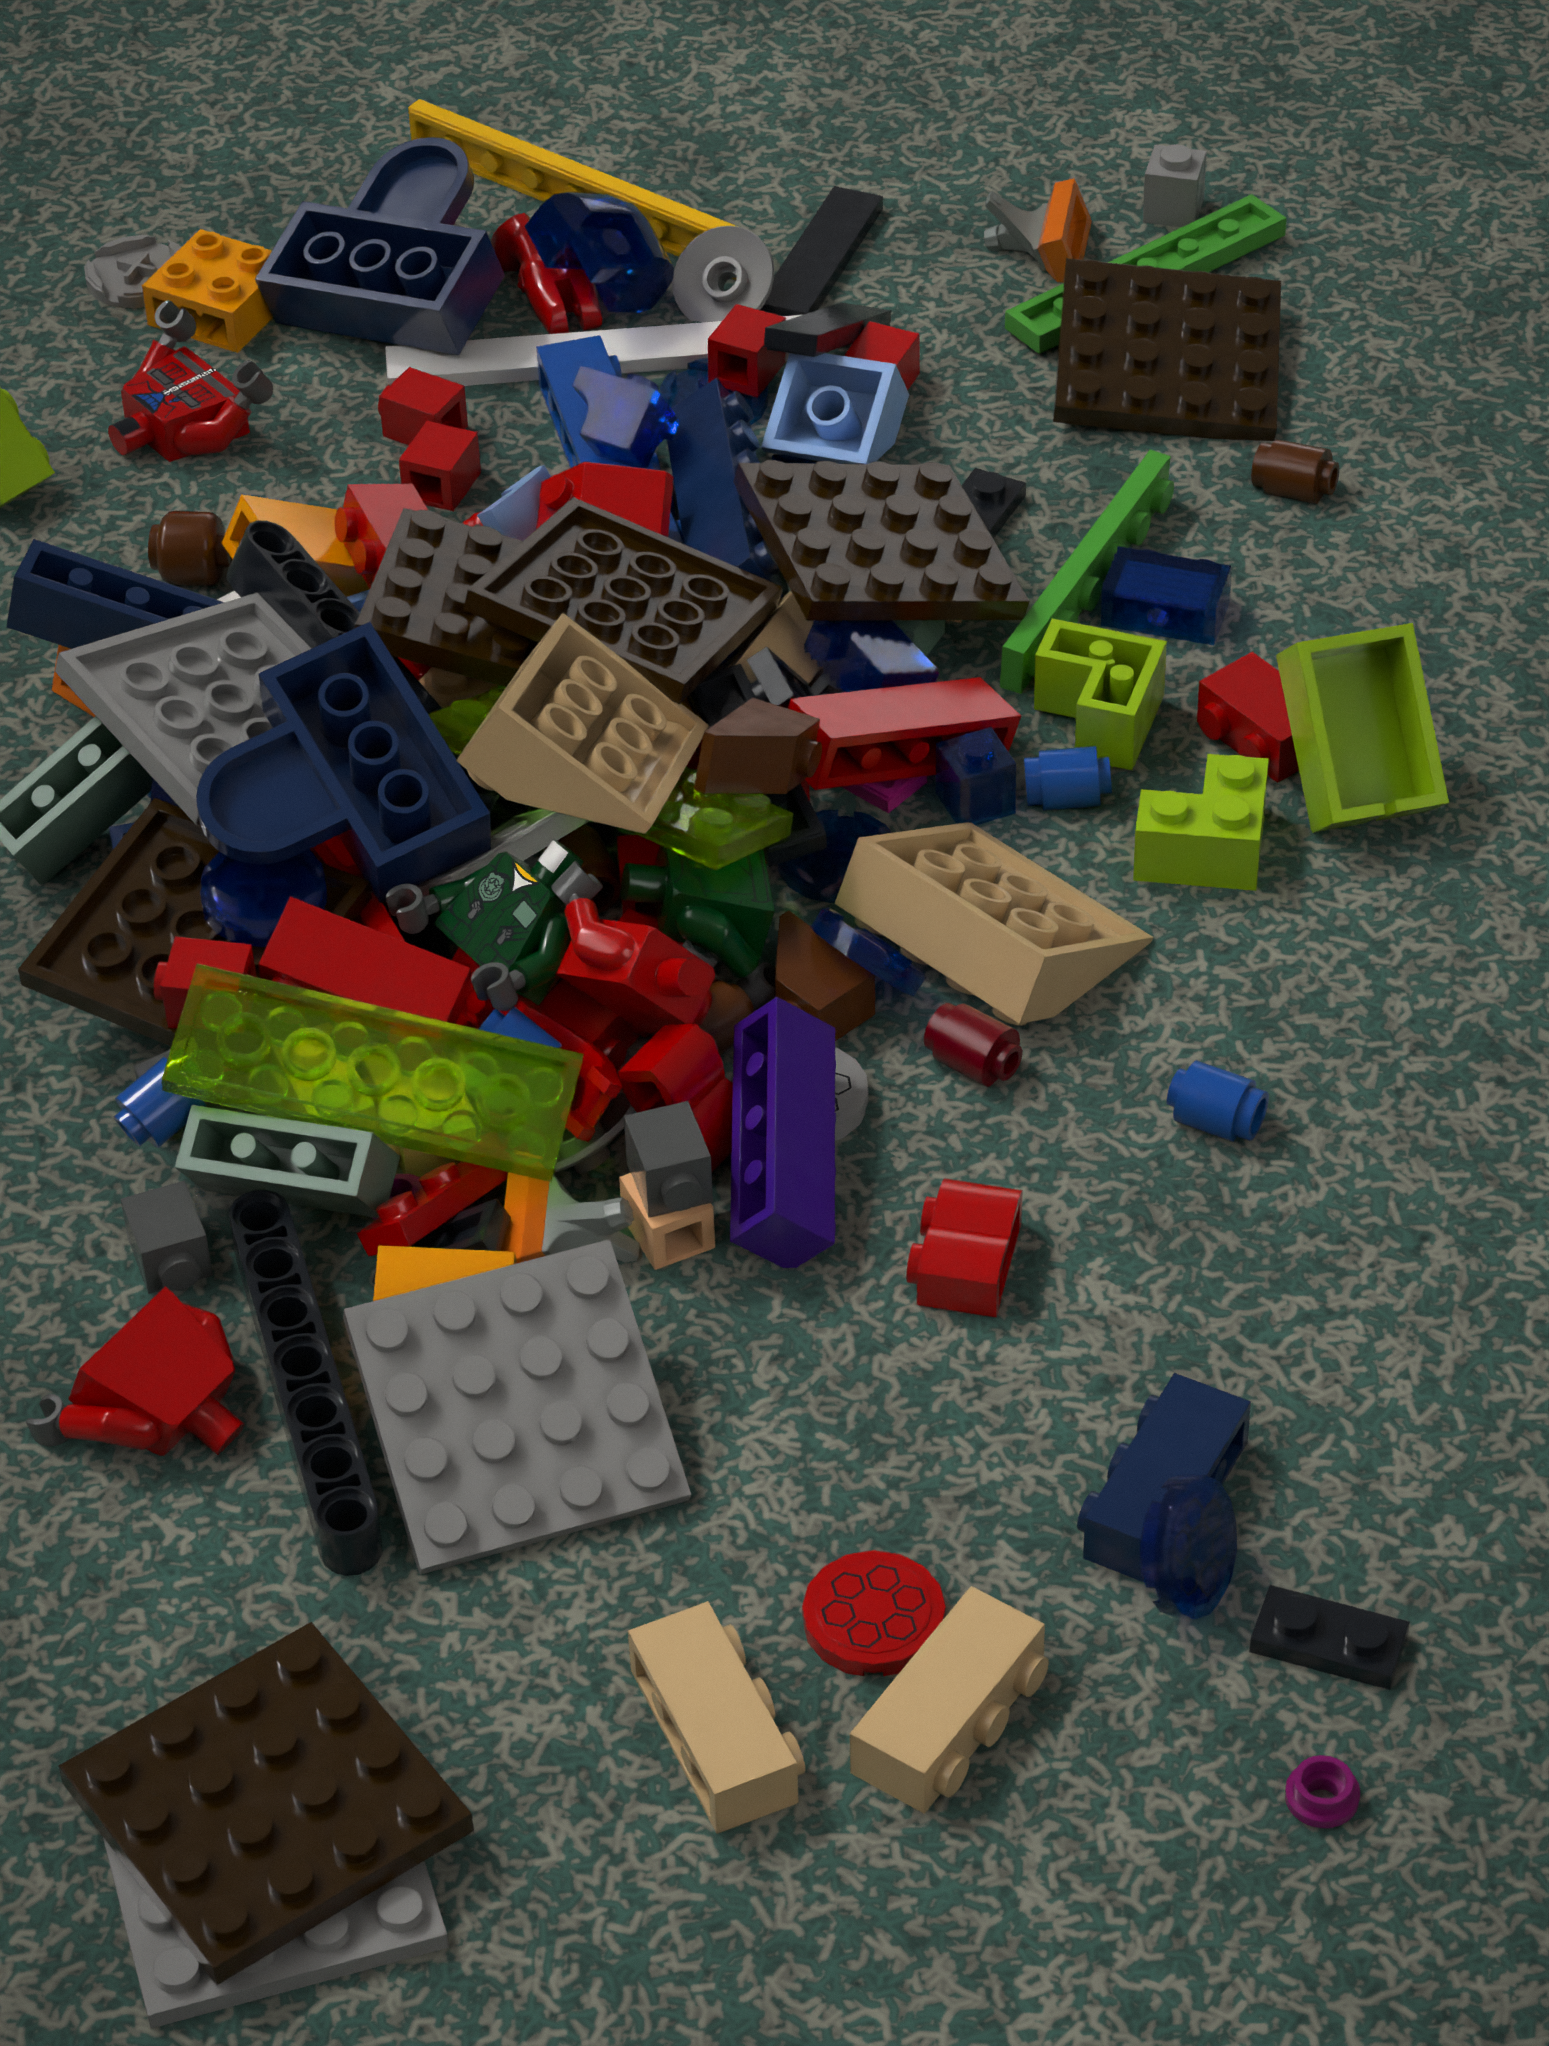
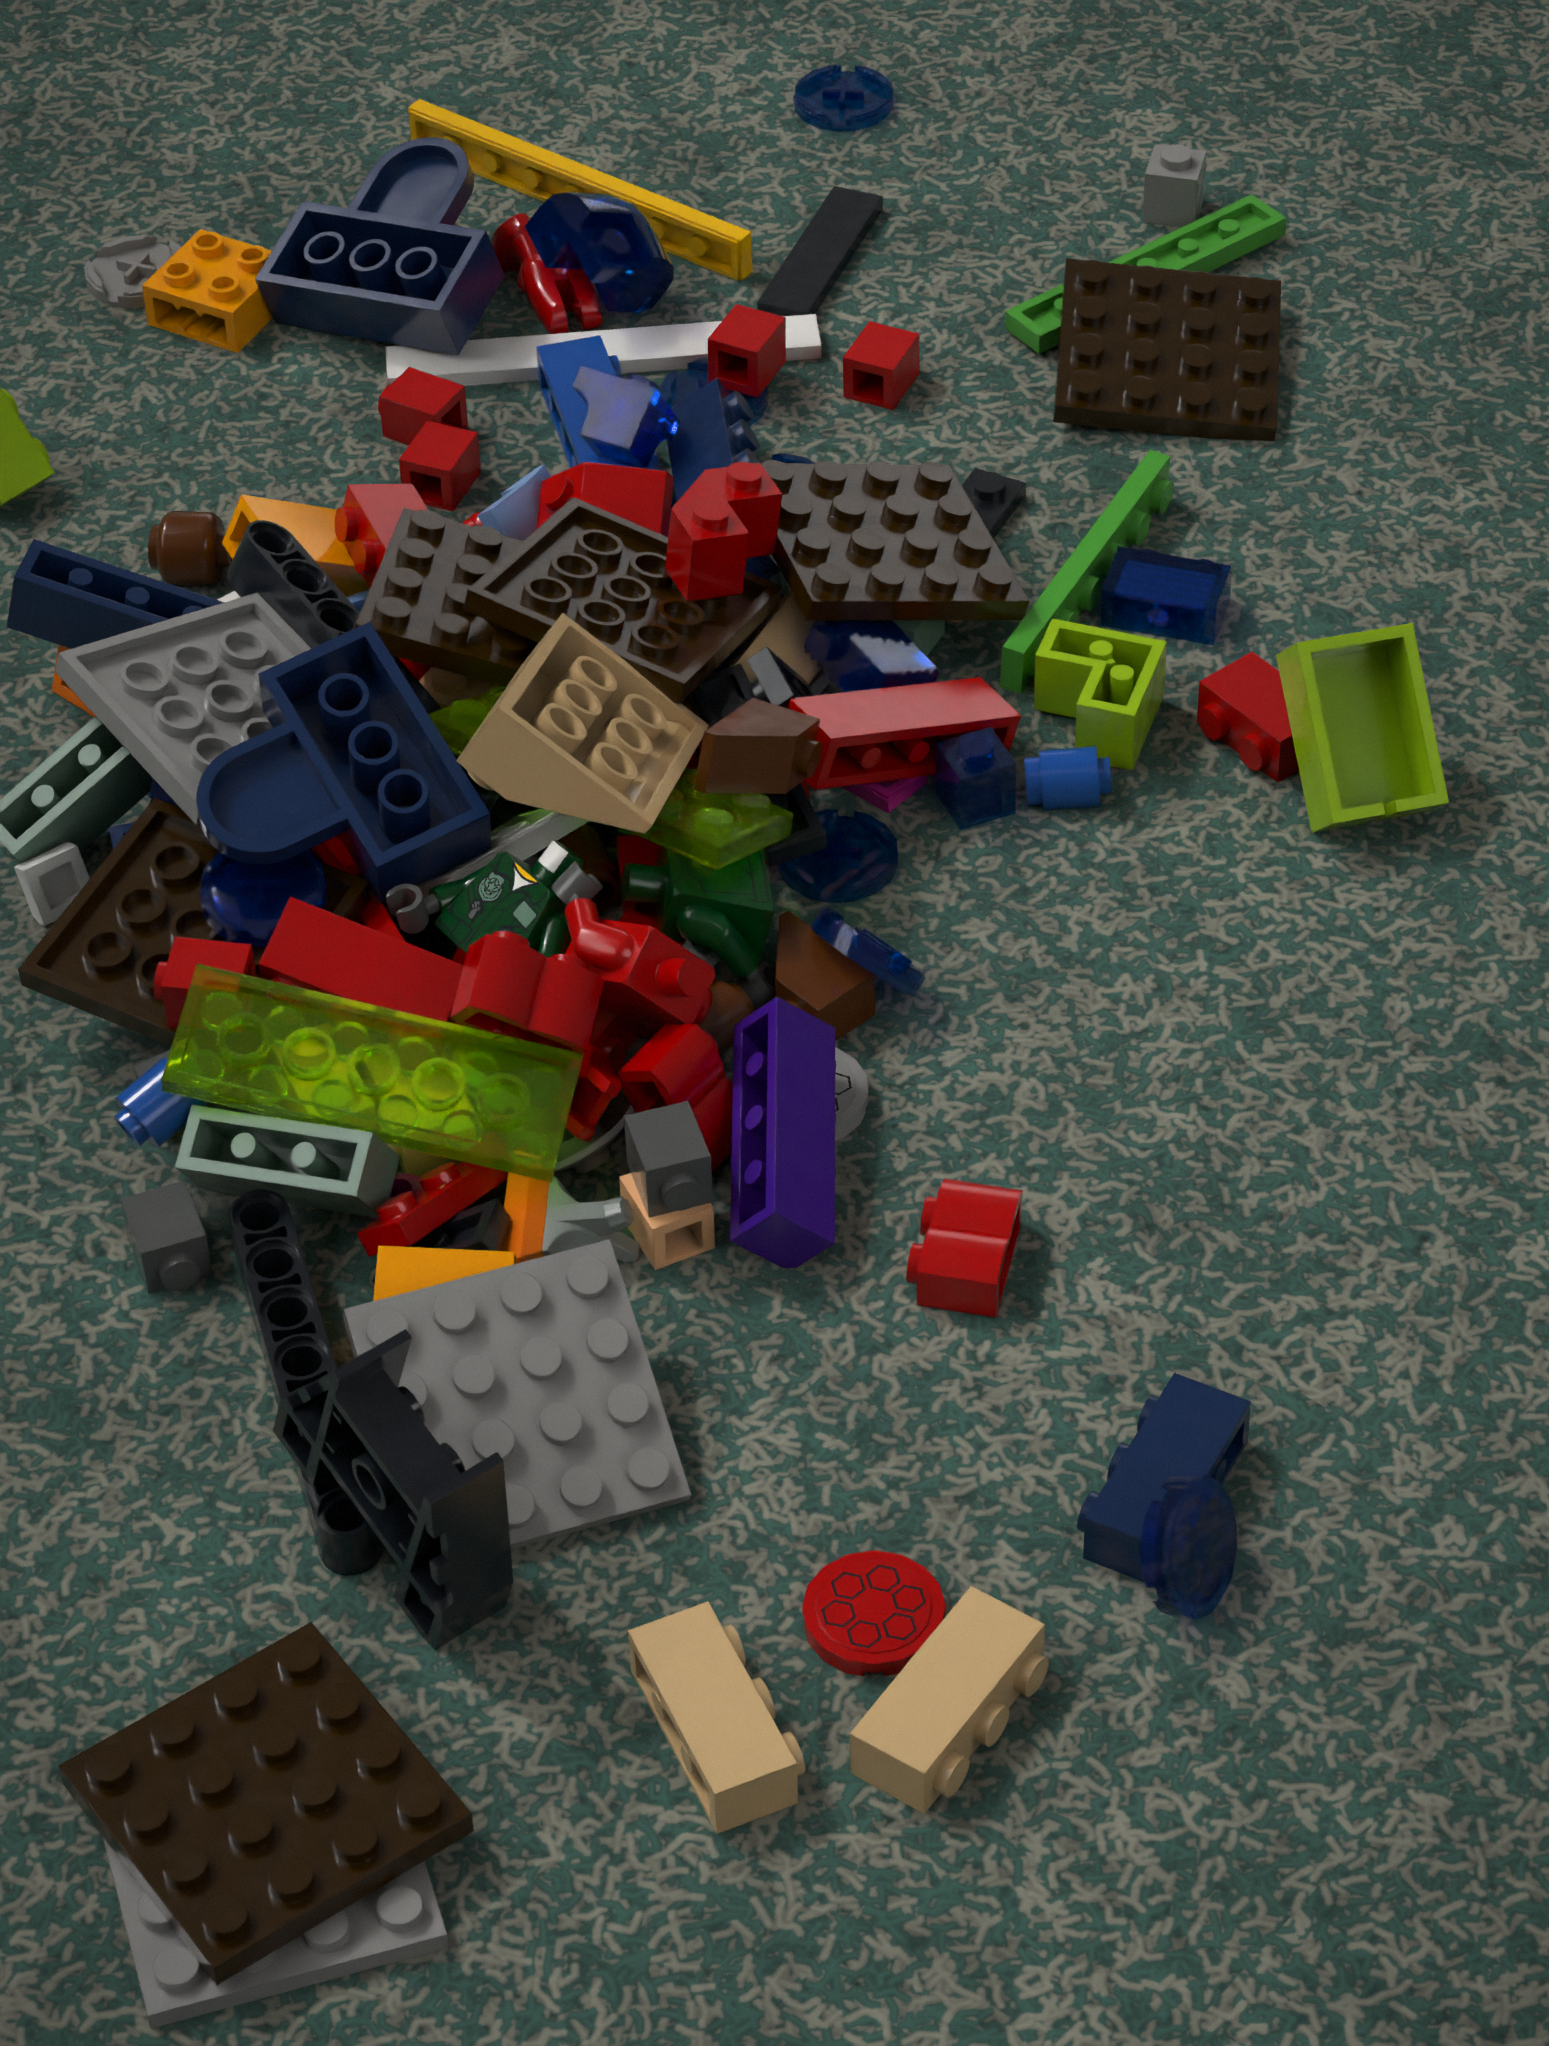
red torso [26,1286,245,1456] -> none
red torso [108,300,273,462] -> none
light grey dish [672,226,774,322] -> none
light blue slope [761,353,909,464] -> none
black tile [764,302,892,357] -> none
tan slope [835,822,1154,1026] -> none
dark red brick [924,1003,1023,1087] -> none
piece [984,178,1092,282] -> none
lime brick [1133,754,1269,891] -> none
blue brick [1167,1060,1269,1142] -> none
black plate [1249,1585,1410,1690] -> none
reddish brown brick [1251,439,1339,504] -> none
magenta plate [1285,1755,1360,1828] -> none
none -> white plate [14,841,90,926]
none -> black wedge [273,1329,514,1650]
none -> red brick [450,931,605,1063]
none -> red brick [665,462,782,601]
none -> clear blue tile [793,65,894,132]

